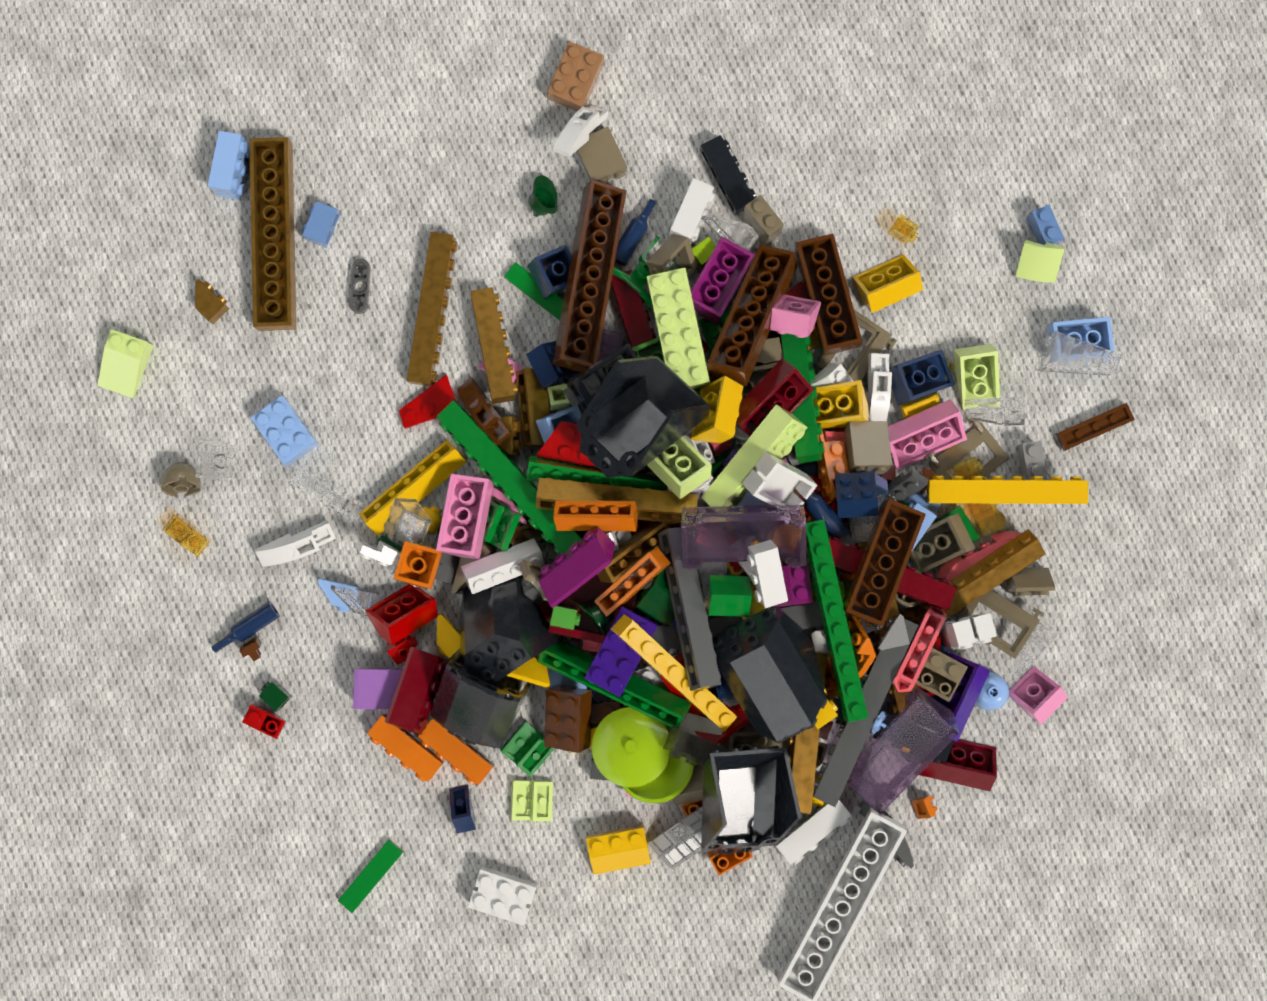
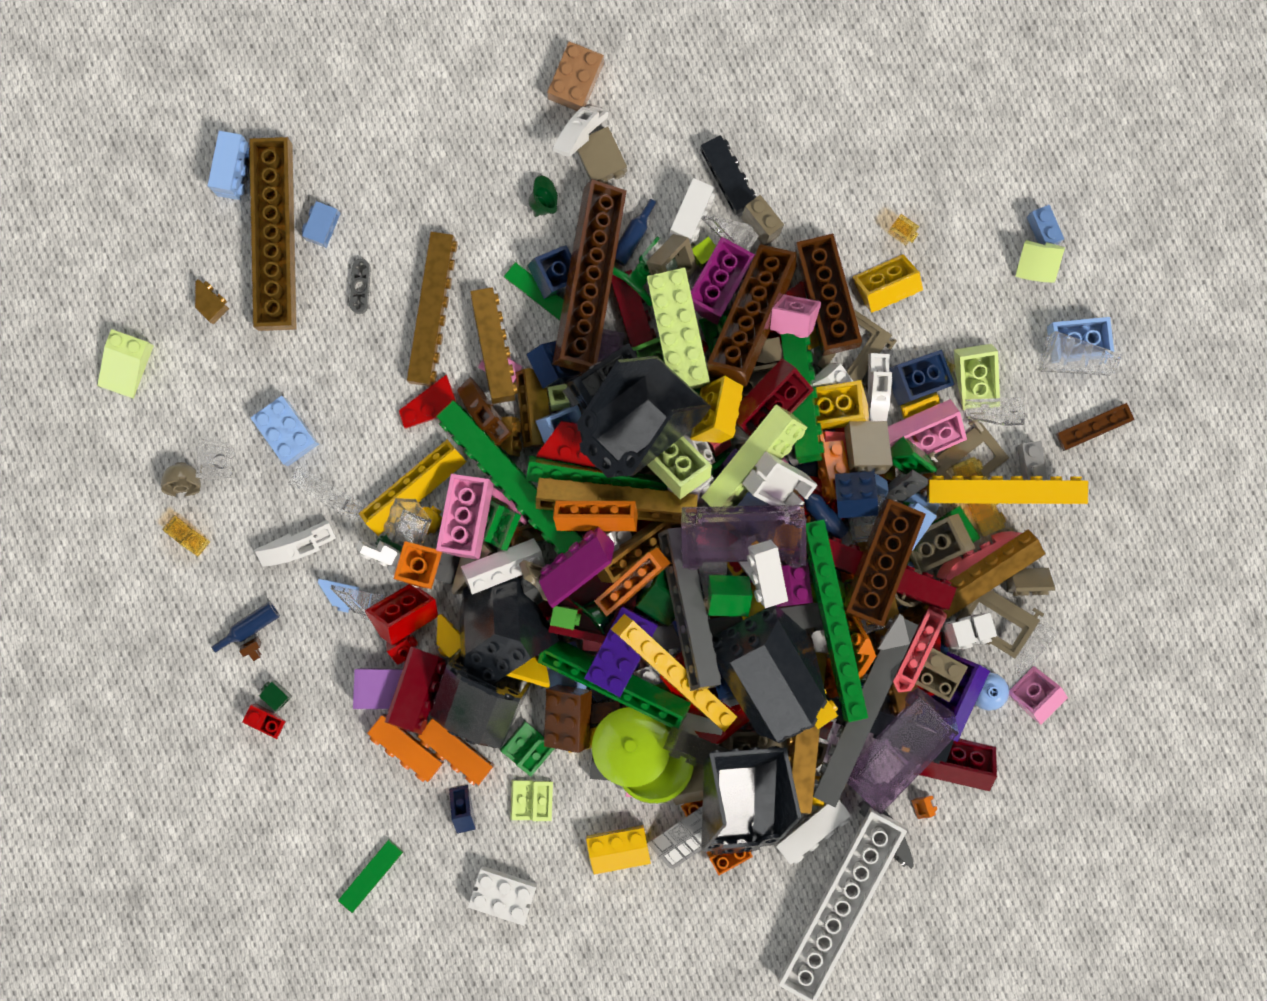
light blue plant [872,712,886,734] -> none
none -> green slope [891,436,937,474]

